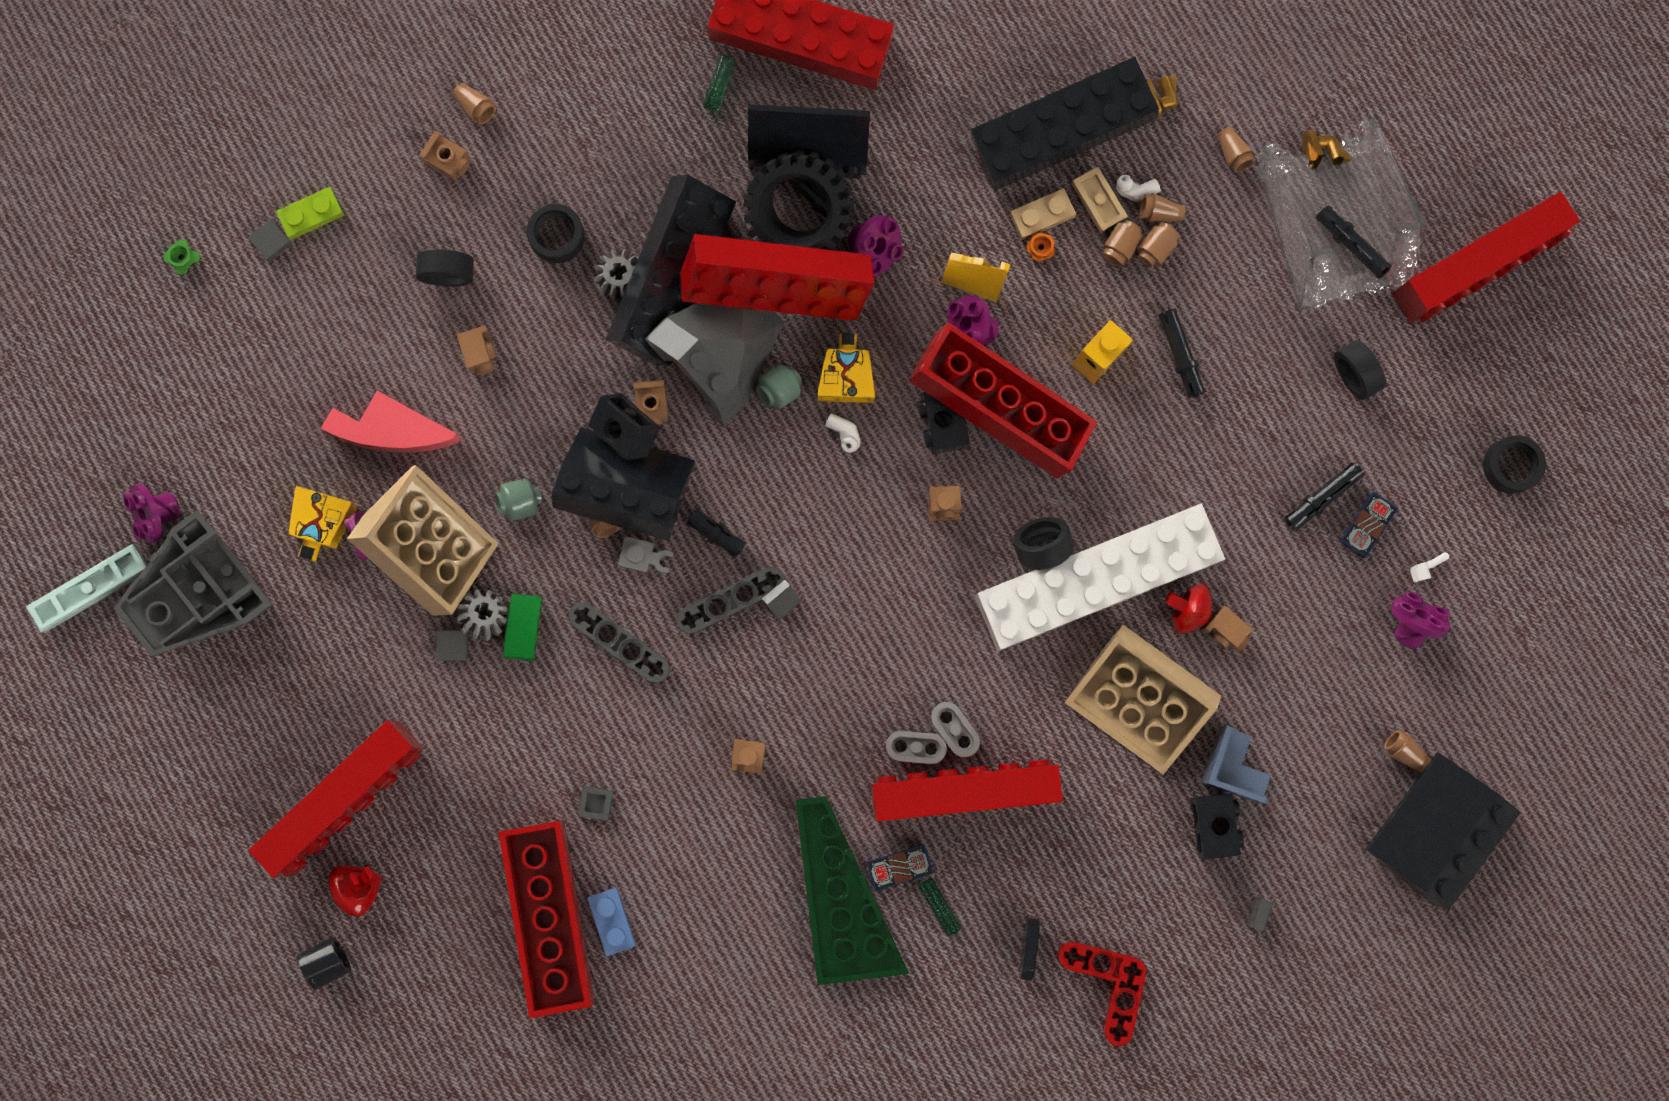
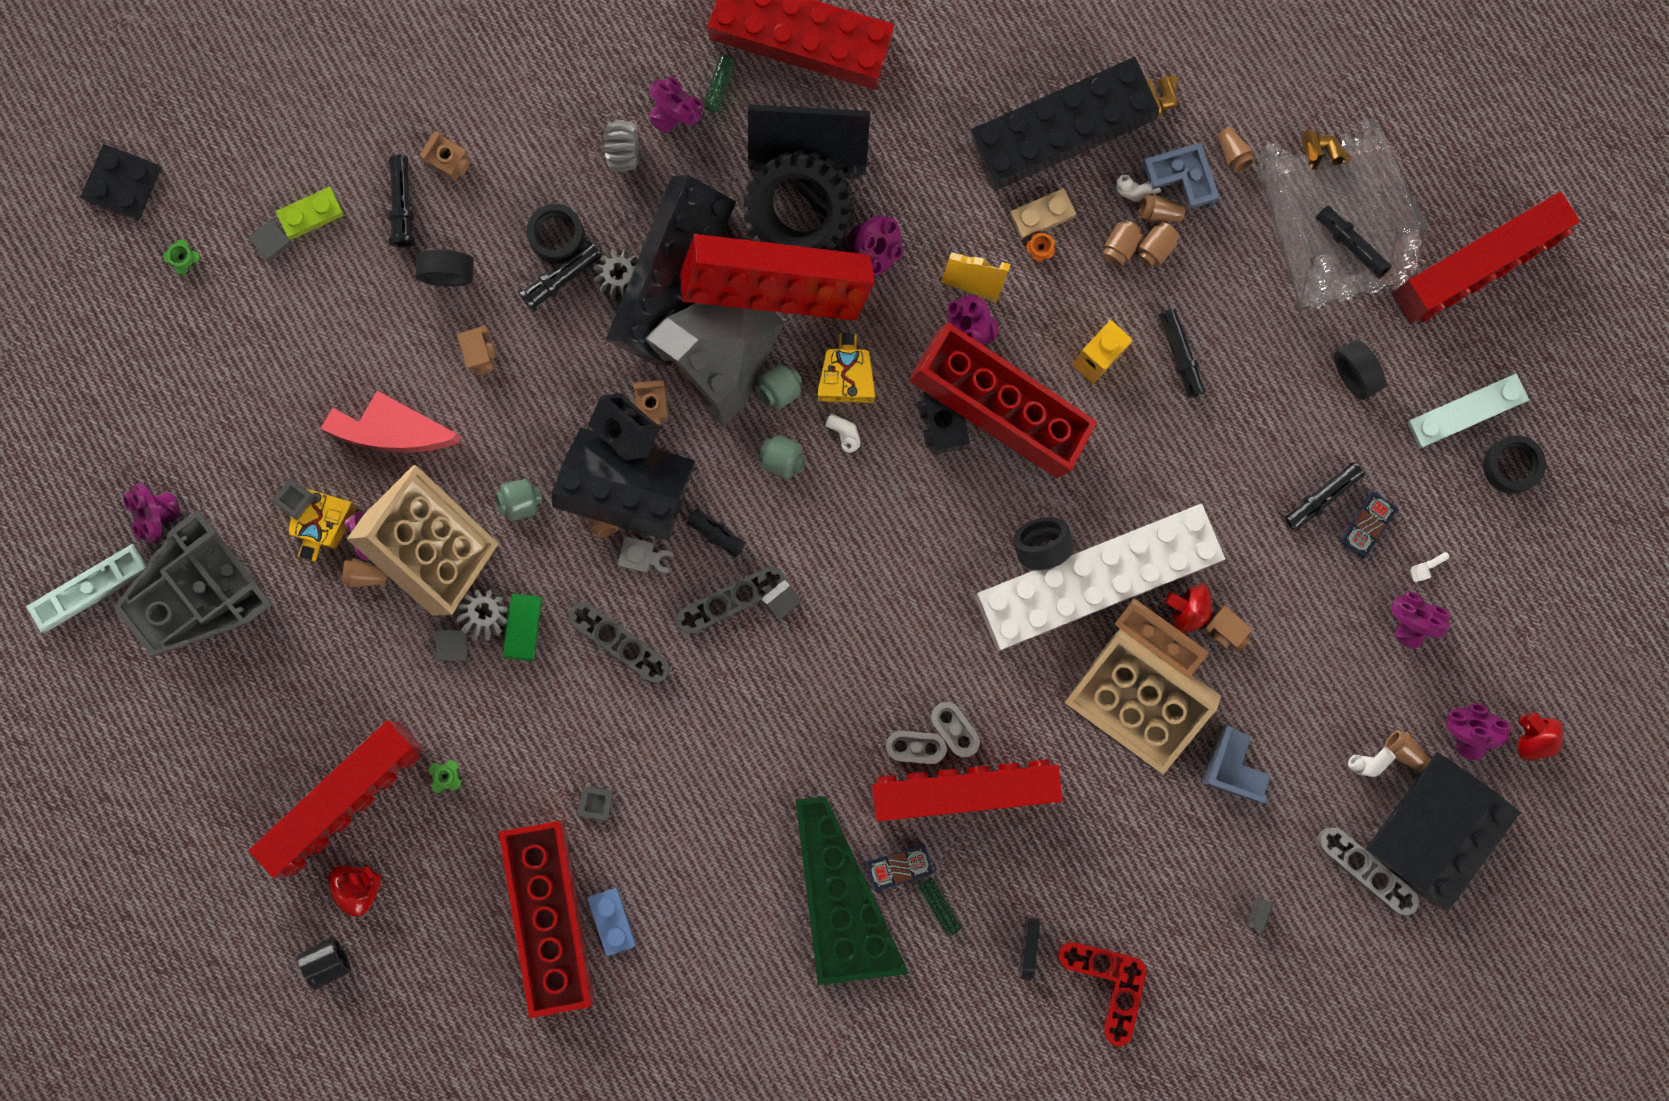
medium nougat cone [452,83,496,124] -> none
medium nougat brick [731,739,766,774] -> none
medium nougat brick [928,486,961,522] -> none
tan plate [1071,167,1128,234] -> none
black brick [1190,793,1244,860] -> none
none -> black plate [80,144,161,221]
none -> dark grey tile [271,477,317,521]
none -> medium nougat cone [342,558,387,588]
none -> black pin [388,155,415,248]
none -> bright green plate [428,760,461,793]
none -> black pin [517,242,602,313]
none -> light grey gear [604,120,640,172]
none -> magenta plate [649,77,705,133]
none -> sand green head [759,435,806,479]
none -> medium nougat panel [1114,598,1208,678]
none -> sand blue panel [1140,142,1220,209]
none -> light grey beam [1317,827,1419,916]
none -> white arm [1348,747,1396,777]
none -> light aqua plate [1407,373,1529,449]
none -> magenta plate [1446,703,1511,760]
none -> red piece [1517,712,1564,761]

